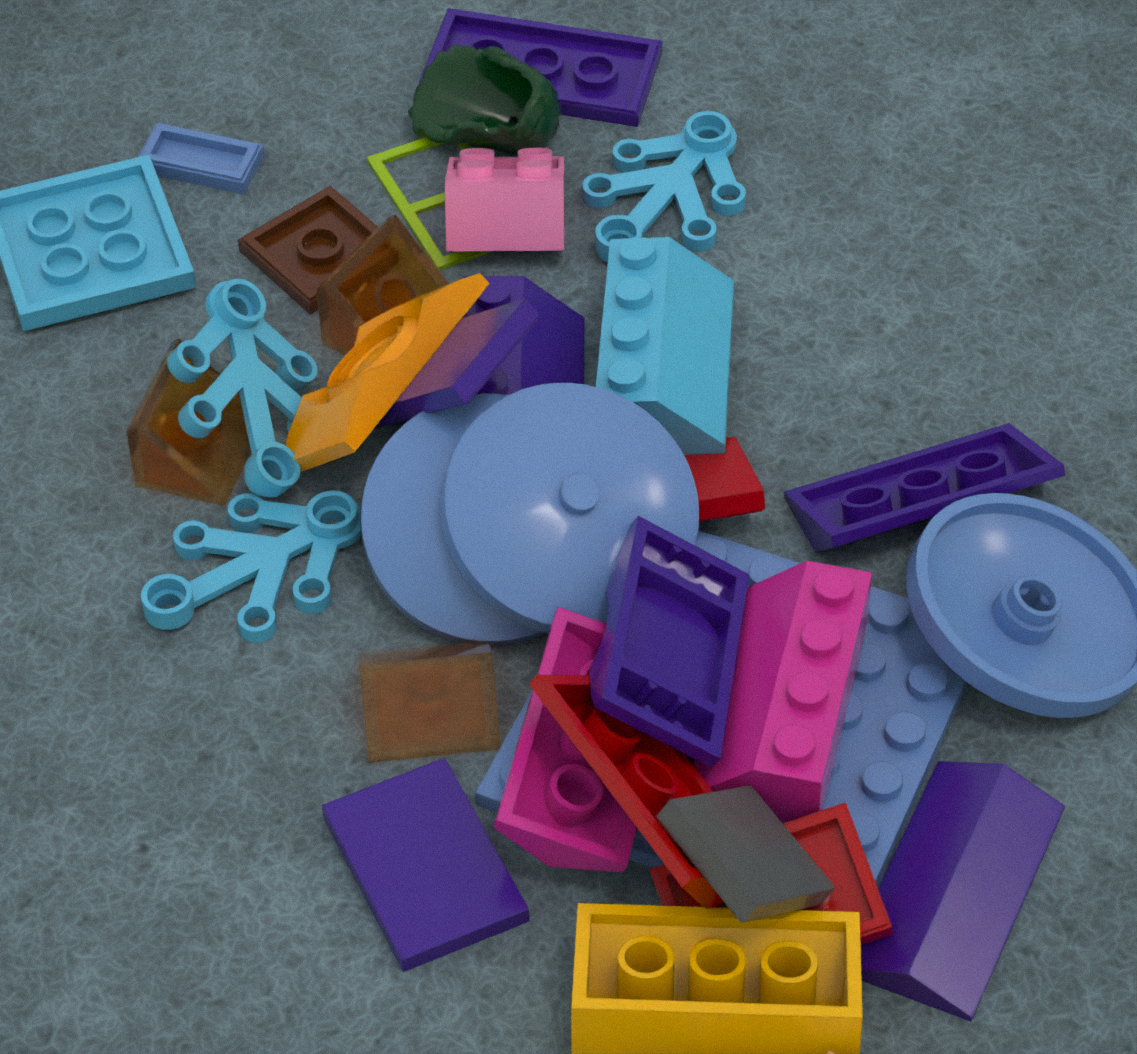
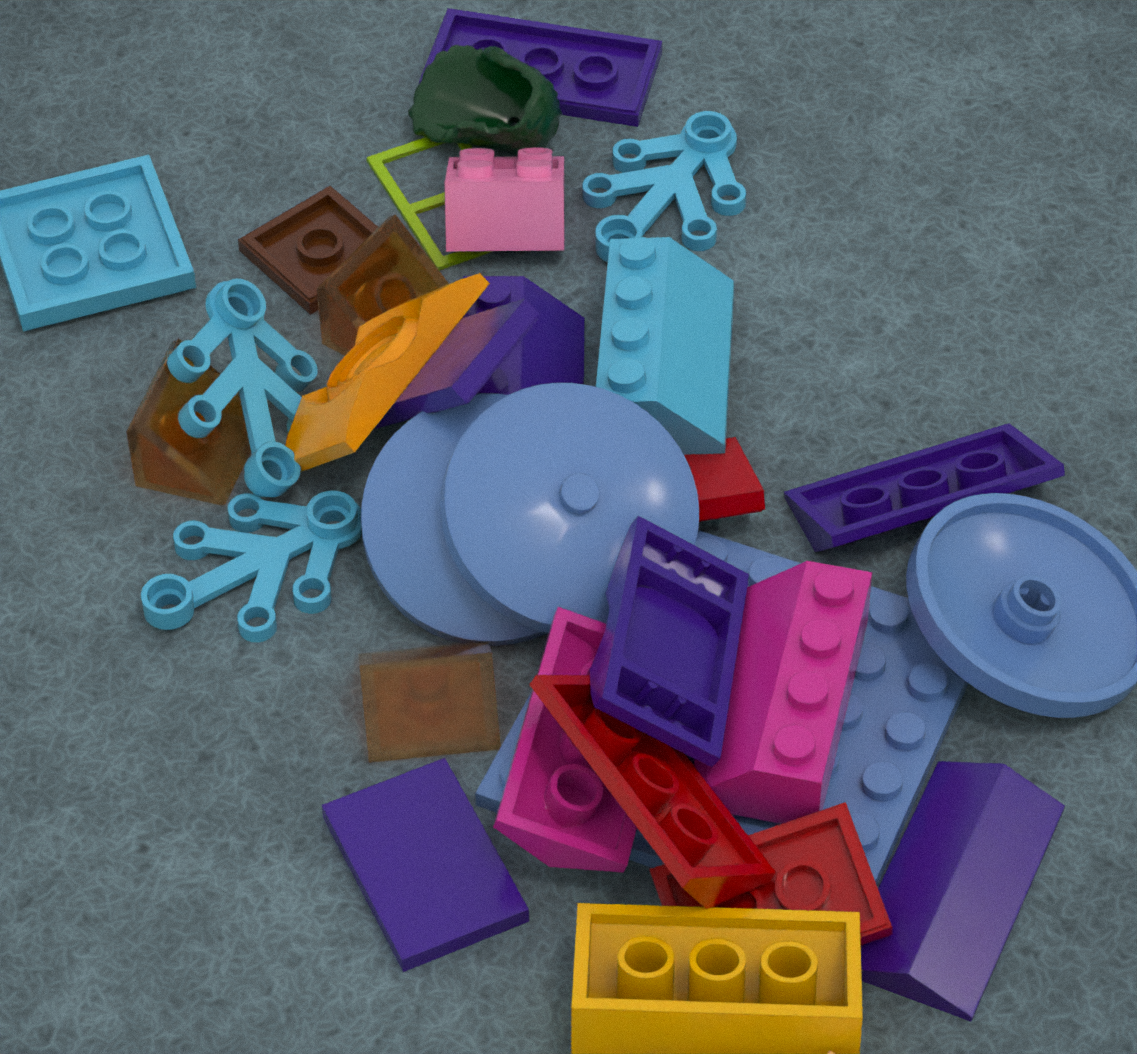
medium blue tile [138,123,264,194] -> none
dark grey tile [656,785,836,923] -> none

